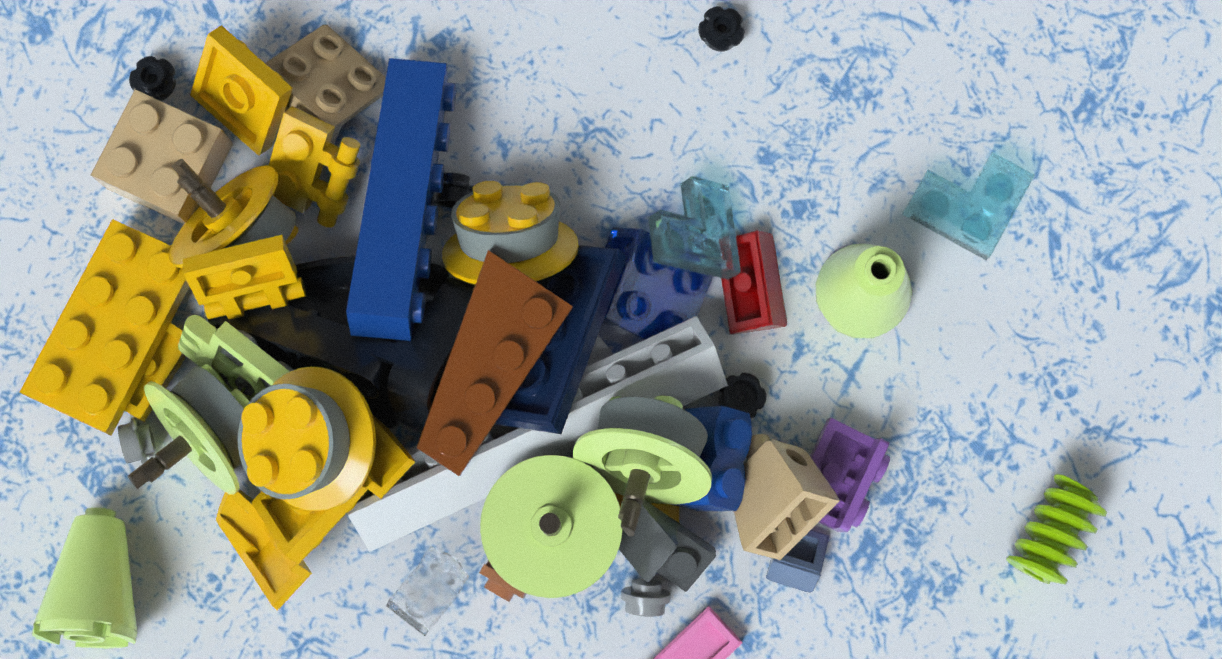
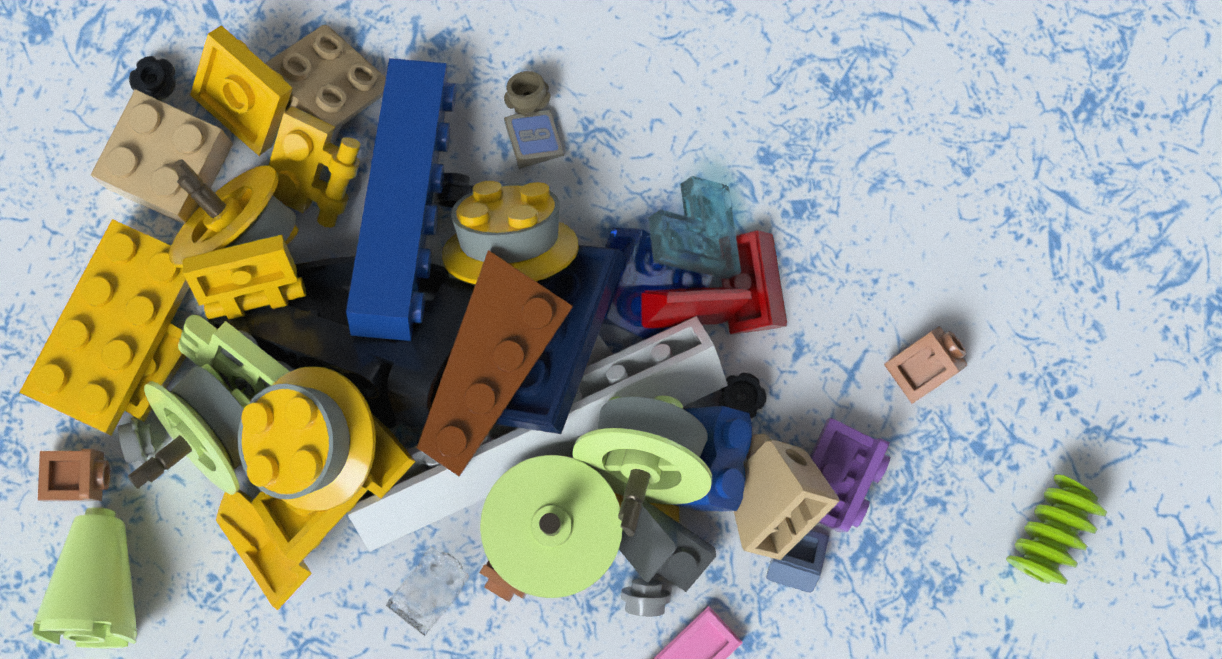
black plate [698,6,745,52] -> none
yellowish green cone [816,243,912,338] -> none
clear light blue plate [902,152,1035,260] -> none
none -> nougat bracket [38,449,110,502]
none -> dark tan plate [504,71,551,115]
none -> slope [504,110,564,169]
none -> red slope [641,287,751,328]
none -> nougat bracket [884,326,967,404]

